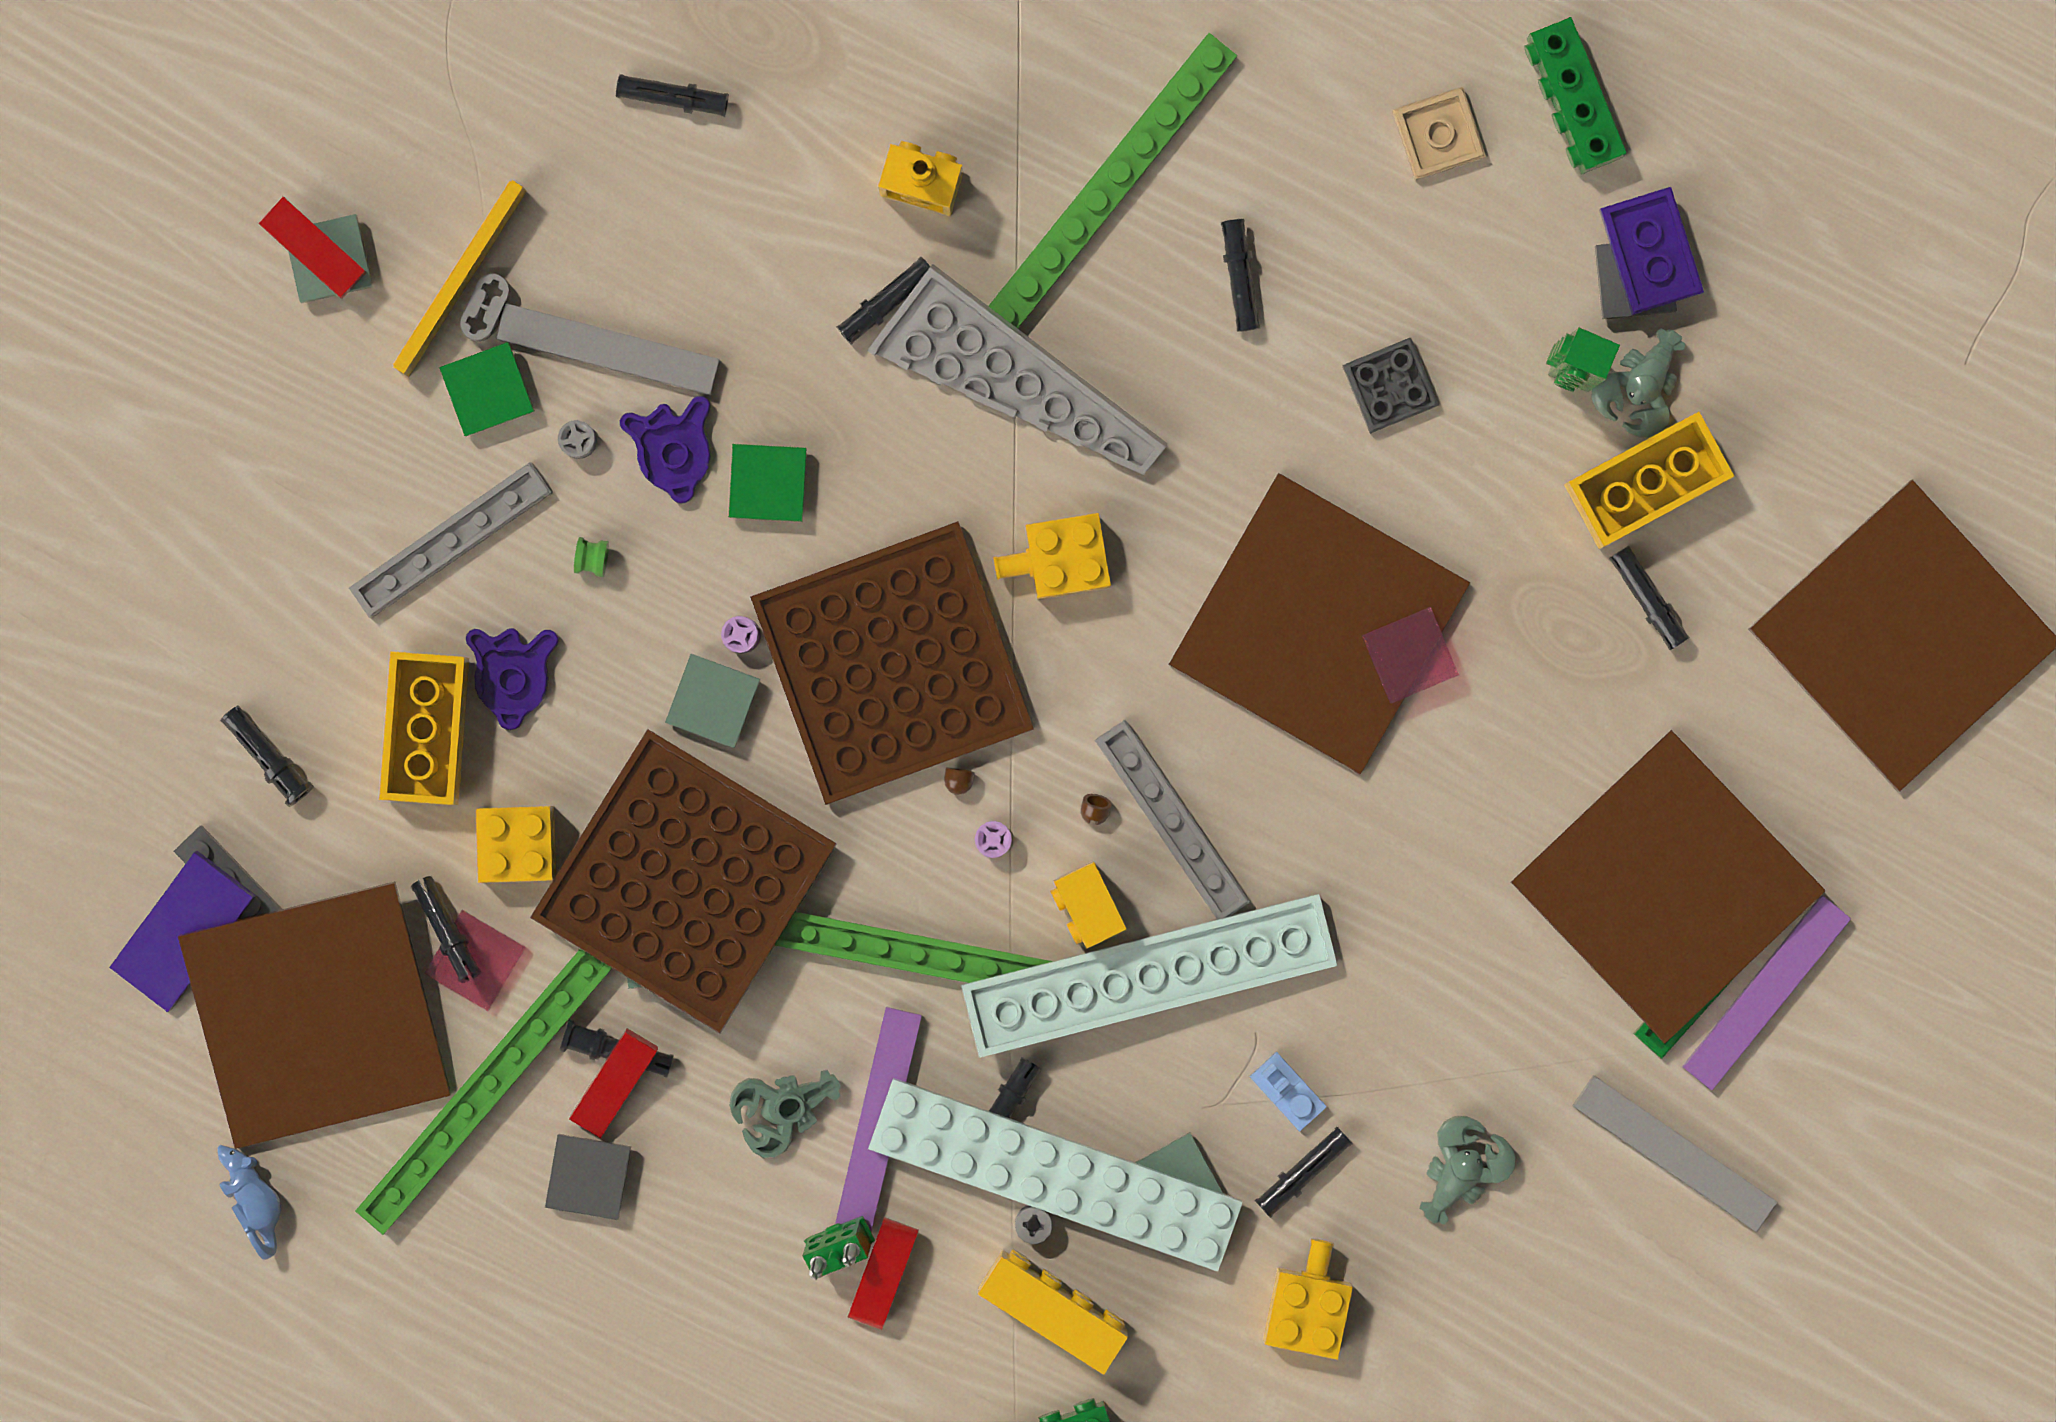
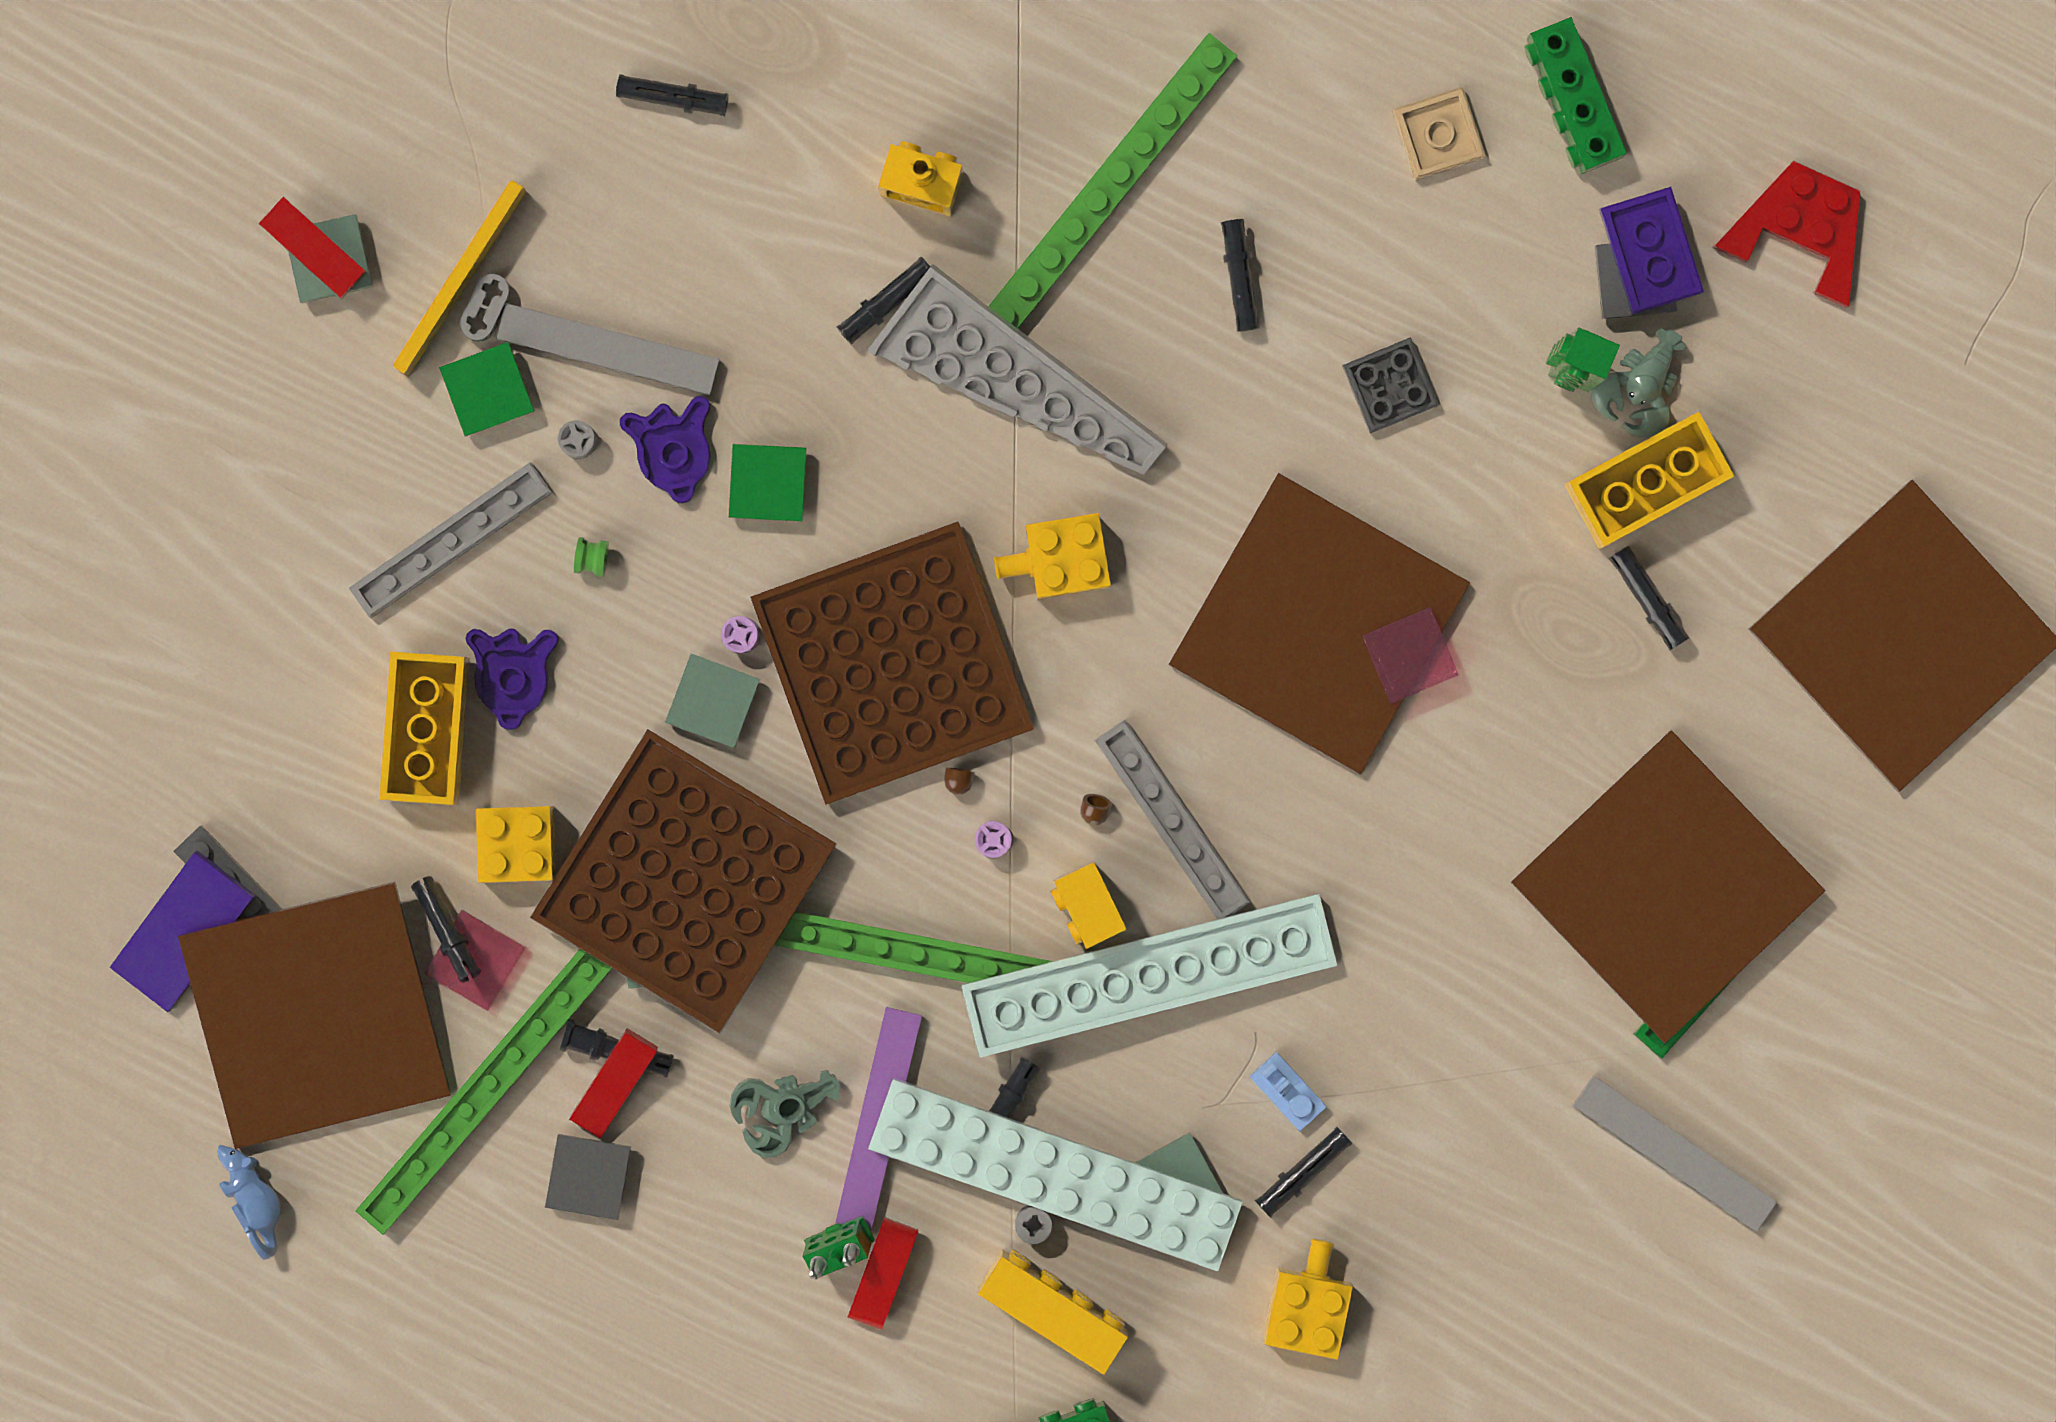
black pin [220,705,314,807] -> none
sand green animal [1419,1116,1516,1225] -> none
medium lavender tile [1682,895,1851,1090] -> none
none -> red wing [1712,161,1860,308]

